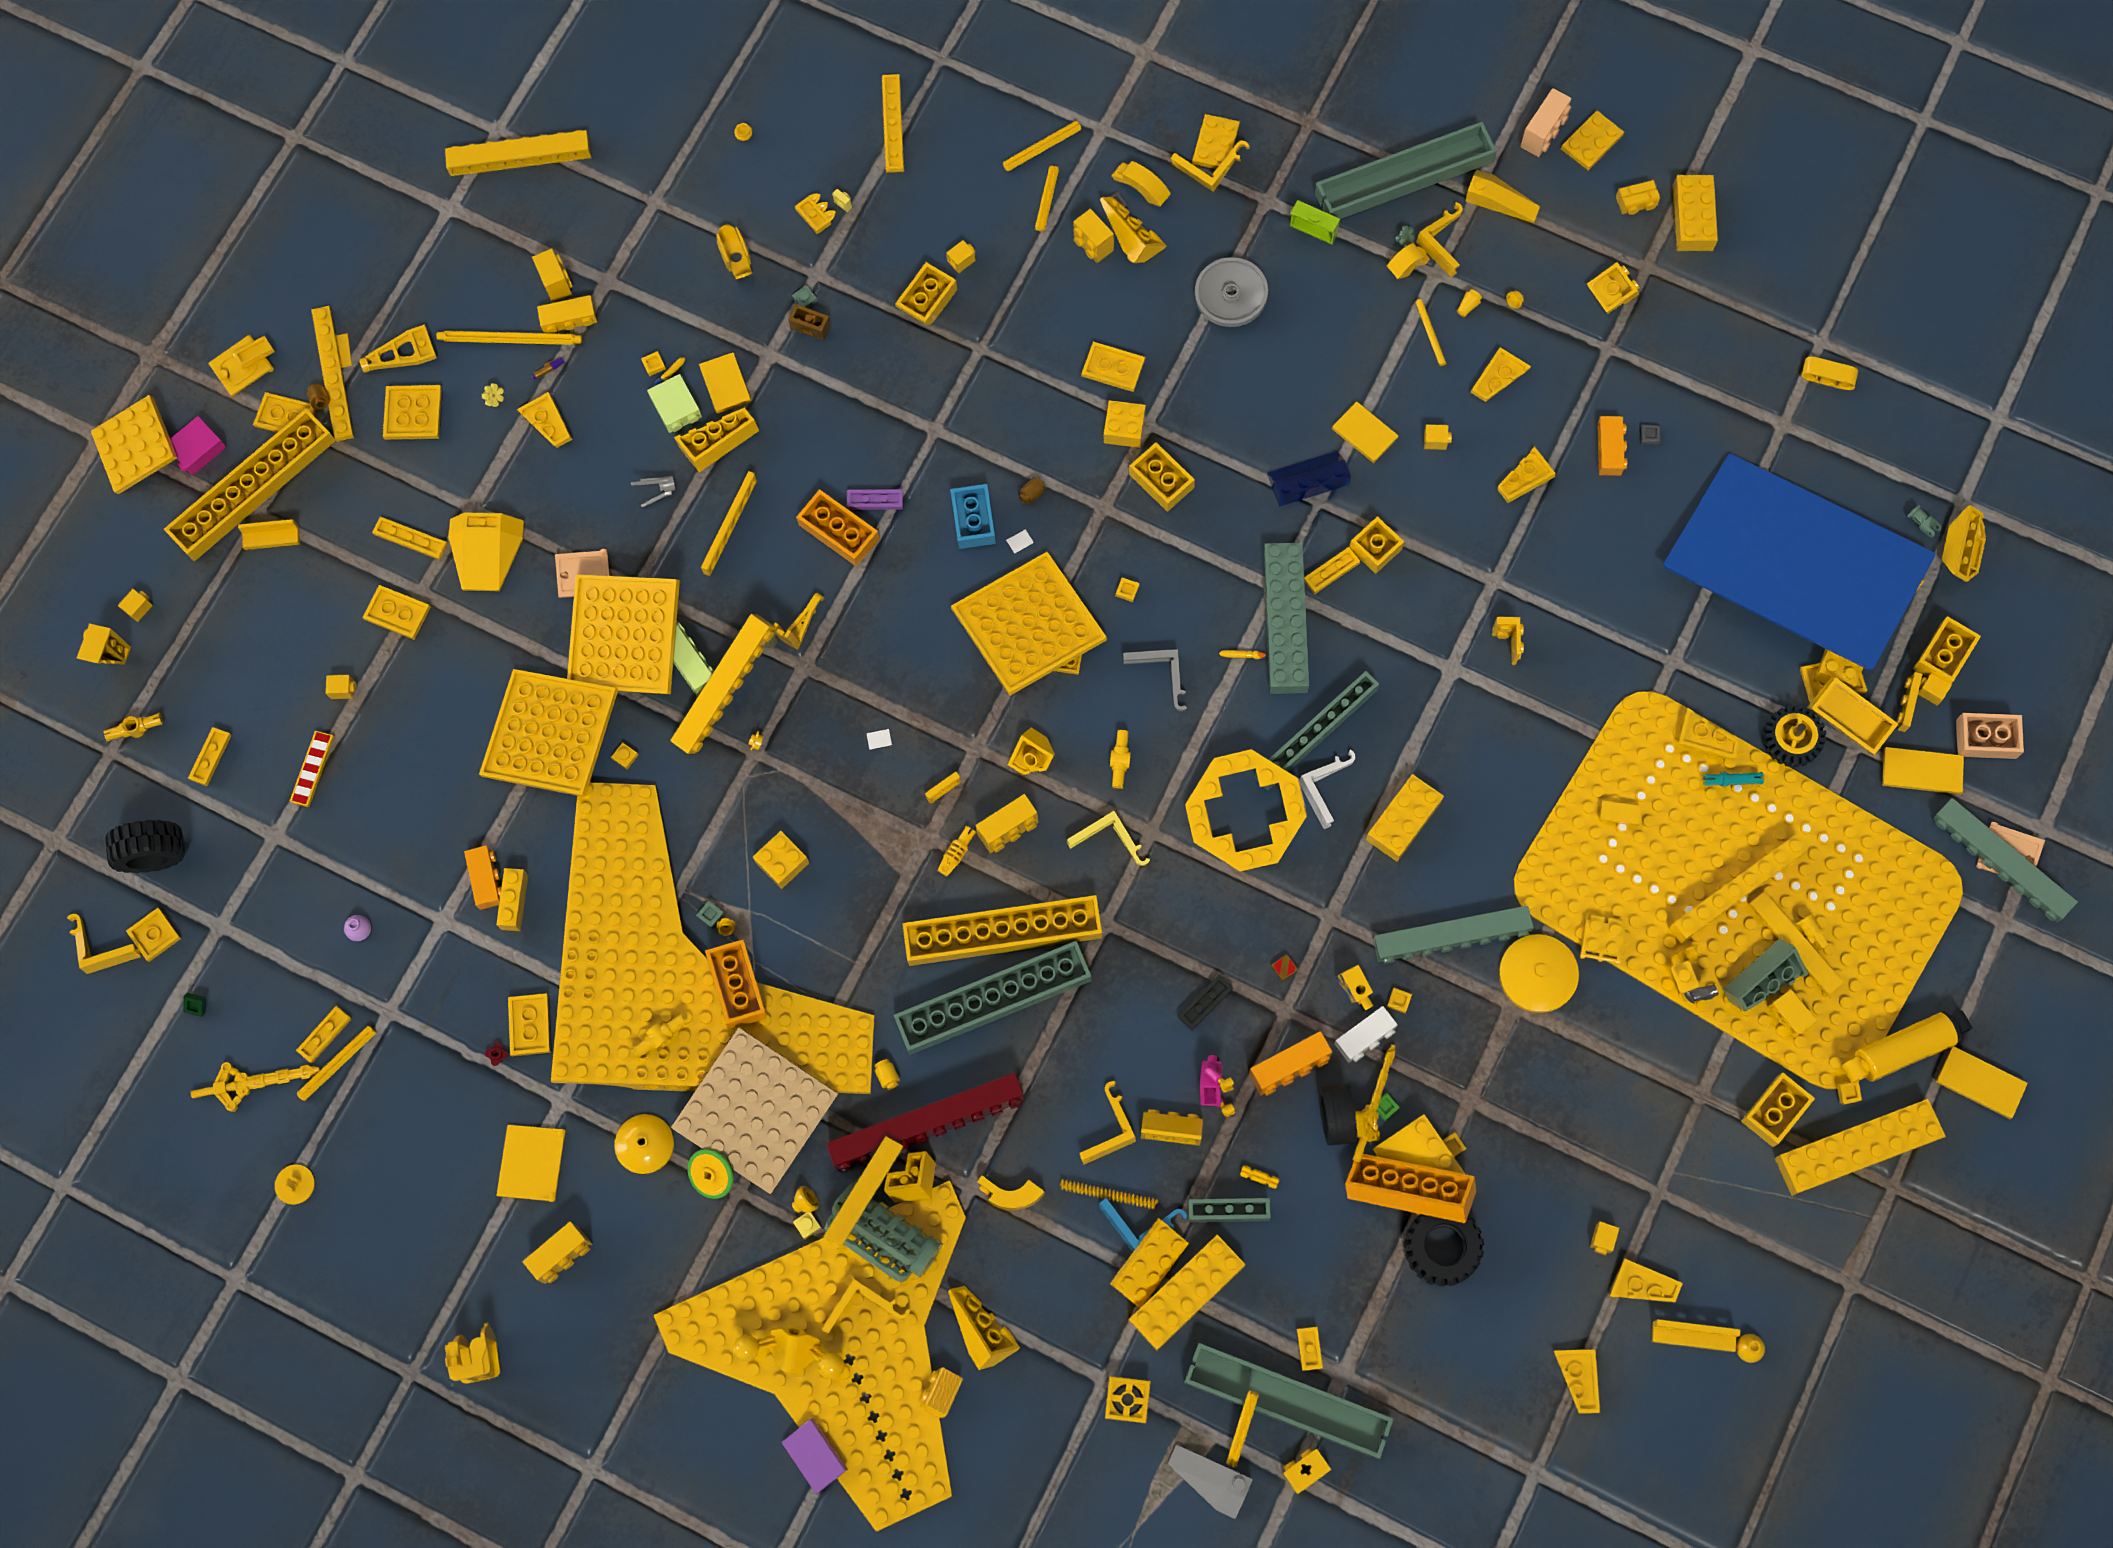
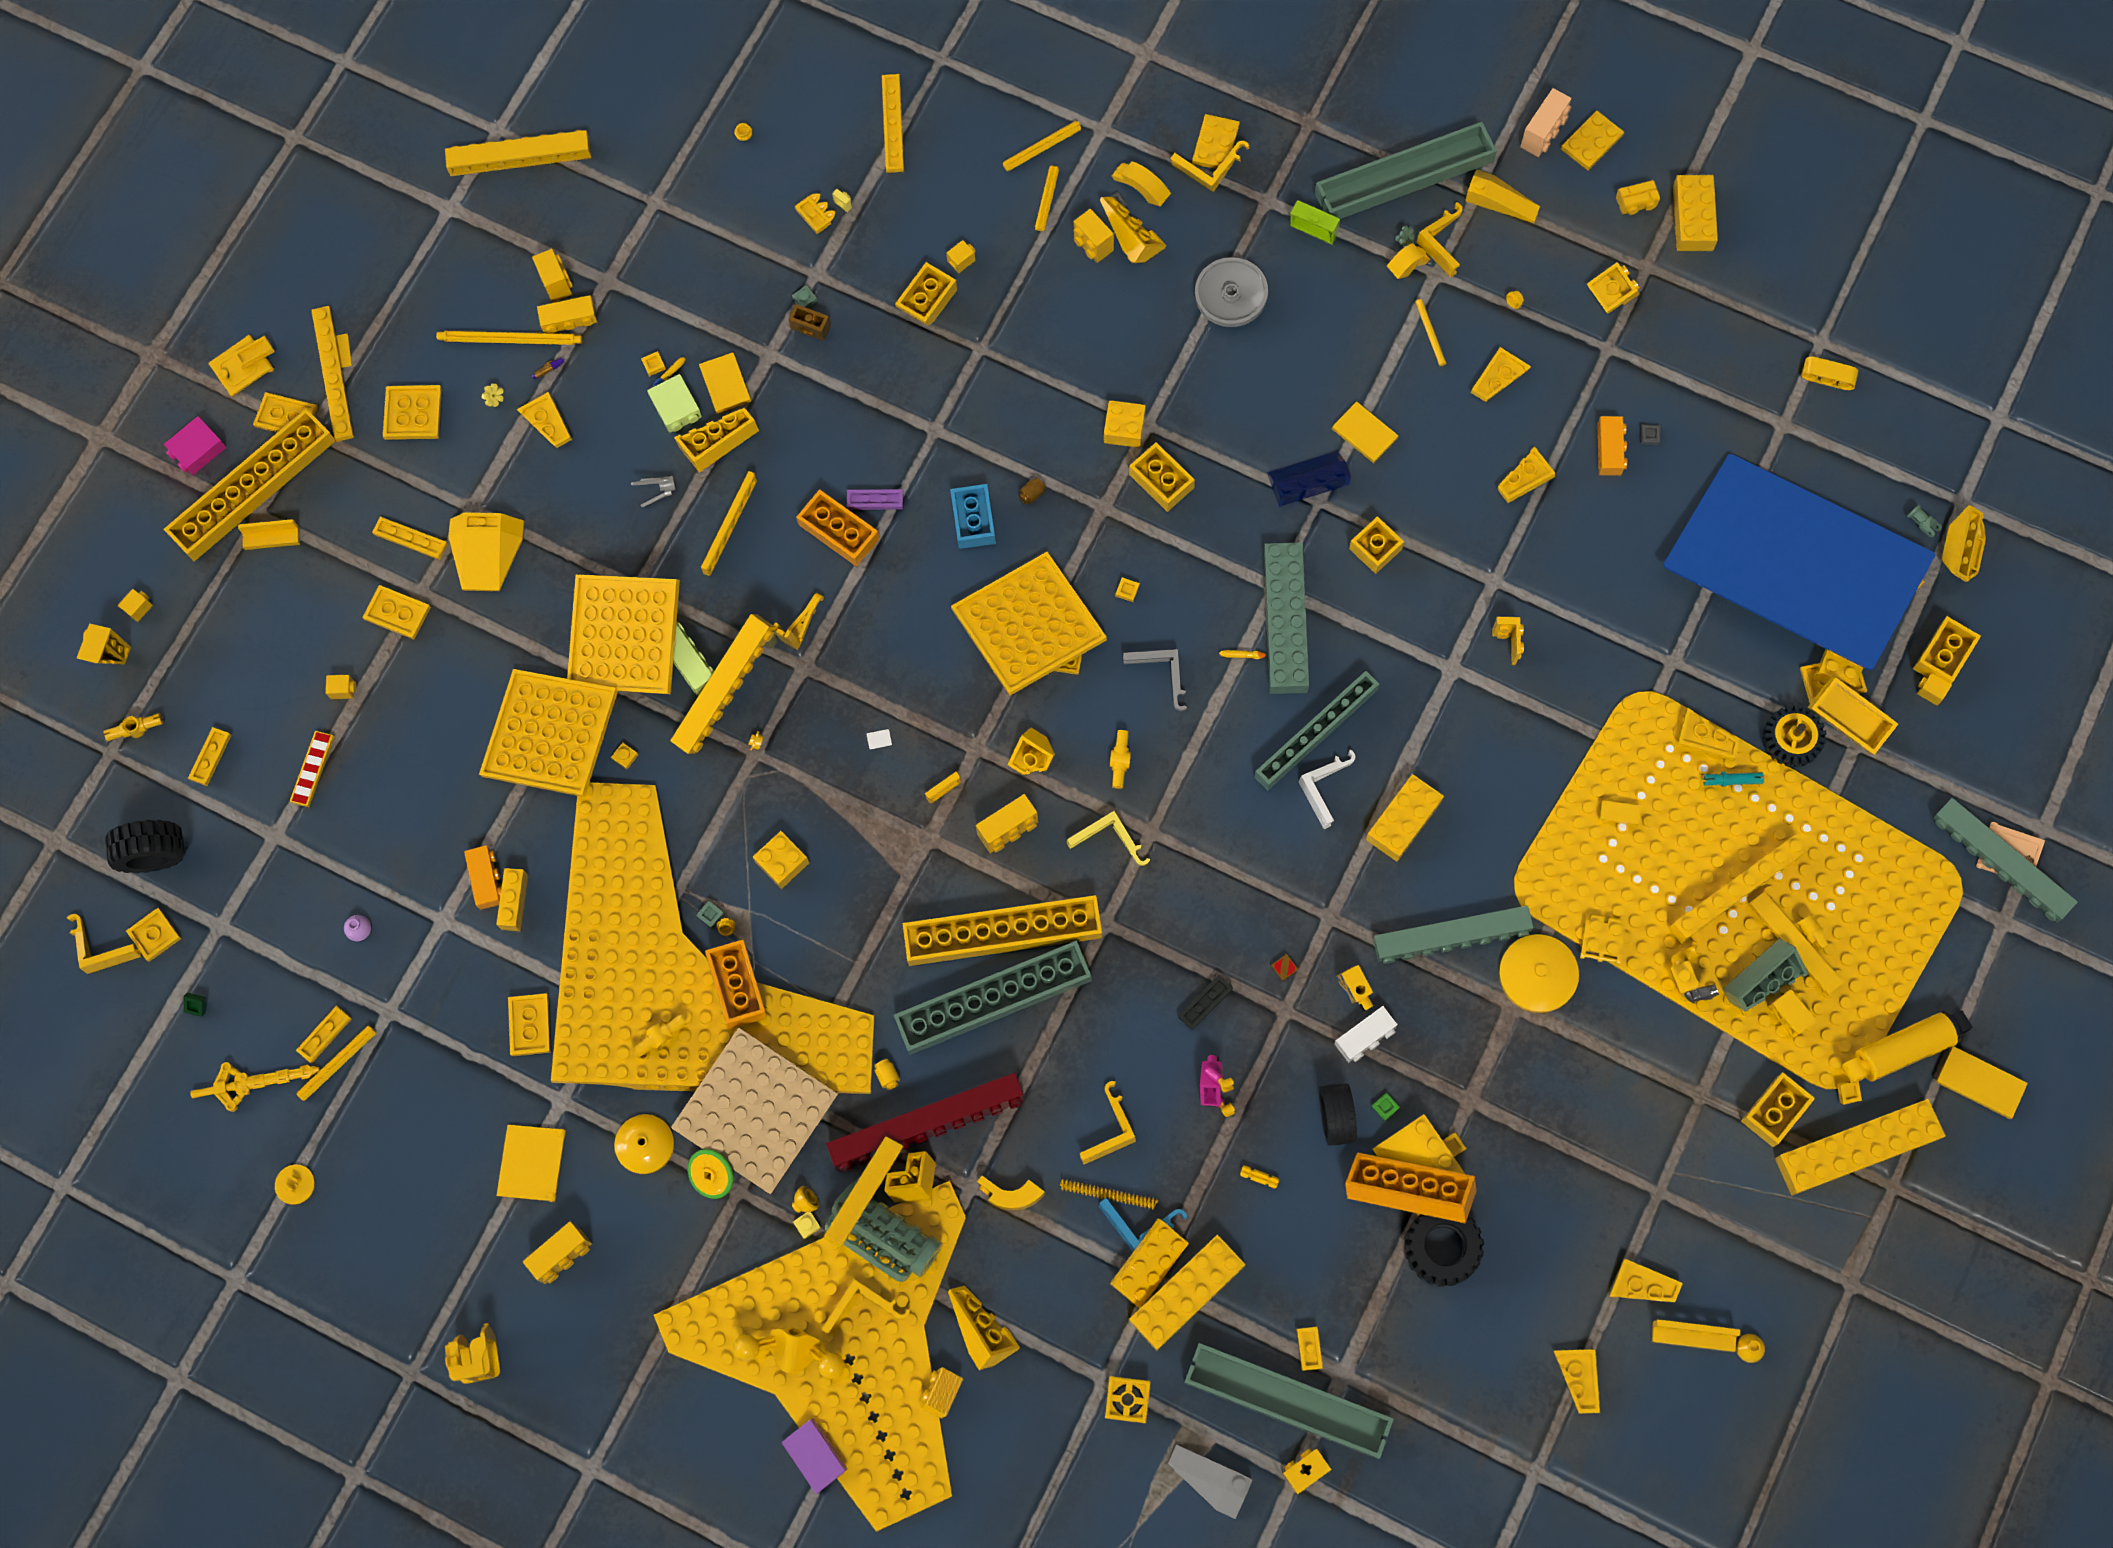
yellow plate [91,395,177,494] -> none
pearl gold brick [307,383,329,410] -> none
yellow plate [359,324,437,373] -> none
dark red plate [485,1042,508,1066] -> none
light nougat container [555,549,609,598] -> none
yellow piece [716,225,753,279] -> none
yellow hinge [937,826,976,877] -> none
white sticker [1006,529,1034,553] -> none
yellow plate [1081,342,1145,392] -> none
yellow slope [1141,1109,1203,1146] -> none
yellow plate [1185,749,1307,871] -> none
sand green brick [1188,1198,1270,1223] -> none
yellow axle [1226,1390,1259,1467] -> none
light orange brick [1249,1031,1332,1096] -> none
yellow plate [1304,547,1360,594] -> none
yellow bar [1353,1045,1395,1162] -> none
yellow tile [1387,988,1412,1013] -> none
yellow brick [1424,425,1452,450] -> none
yellow cone [1457,289,1482,317] -> none
yellow brick [1590,1222,1619,1255] -> none
yellow tile [1882,747,1964,794] -> none
yellow plate [1896,672,1922,732] -> none
light nougat brick [1956,713,2024,759] -> none

